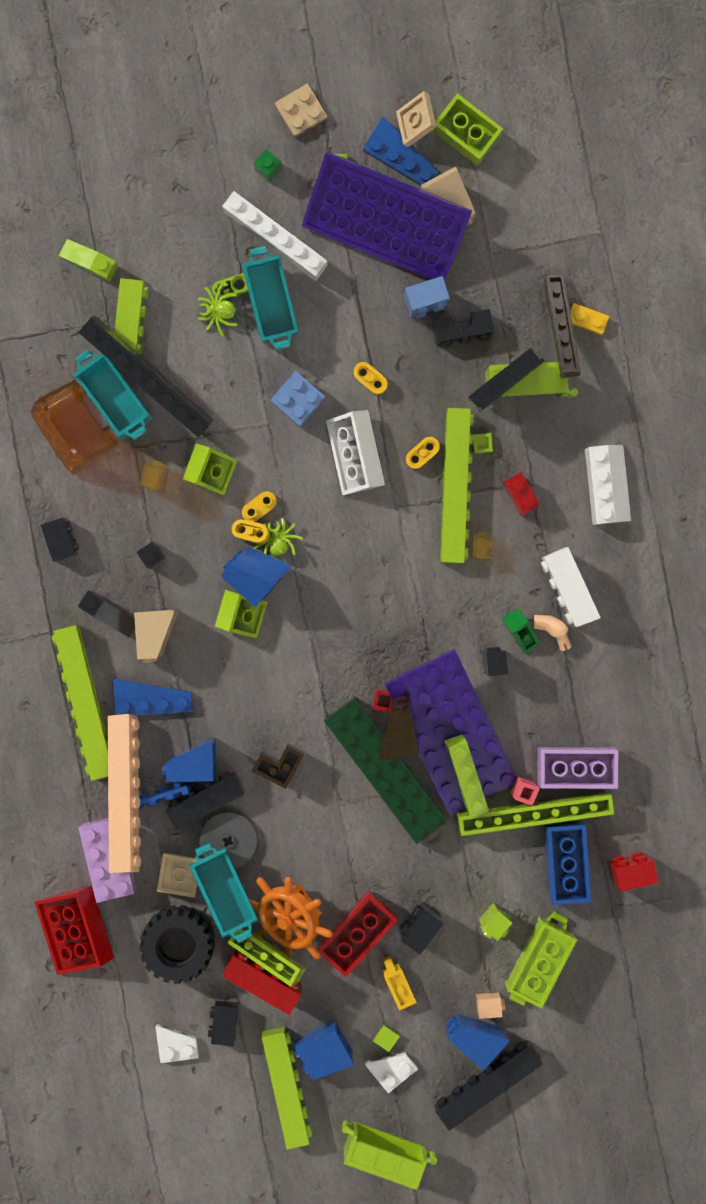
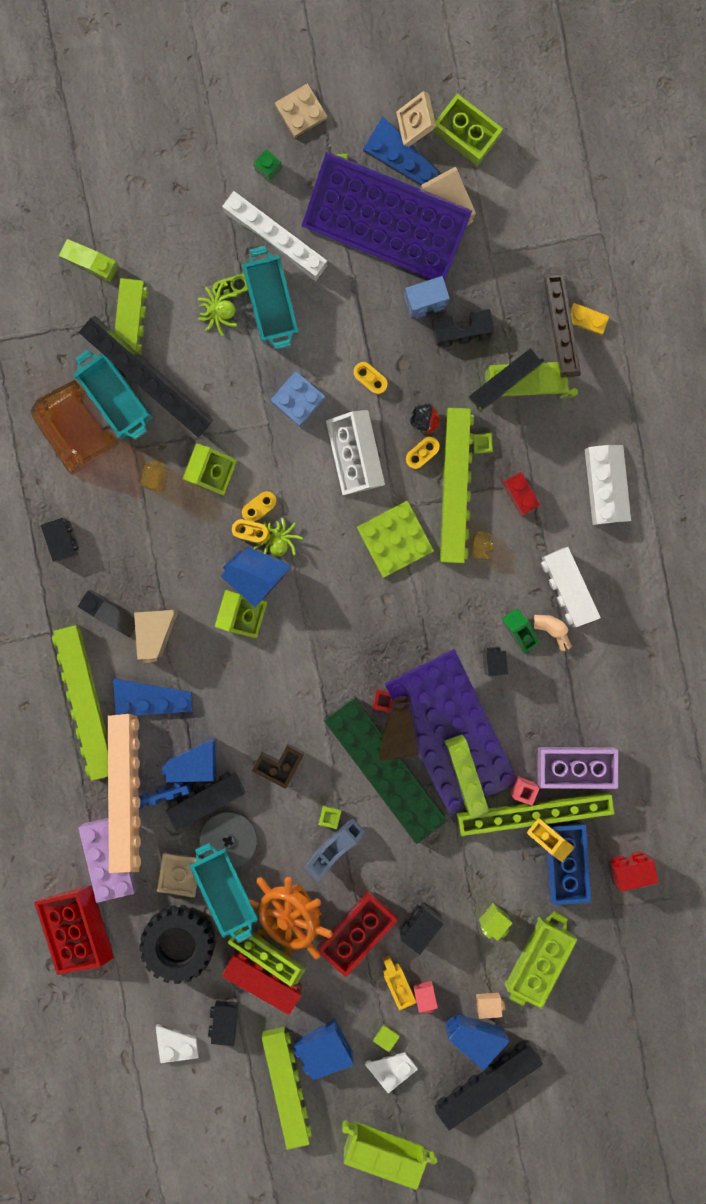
black brick [136,541,166,569] -> none
none -> sand blue arch [304,818,366,881]
none -> lime plate [318,805,341,829]
none -> lime plate [357,501,434,578]
none -> black piece [410,403,440,434]
none -> coral brick [413,981,438,1014]
none -> yellow slope [527,818,574,862]

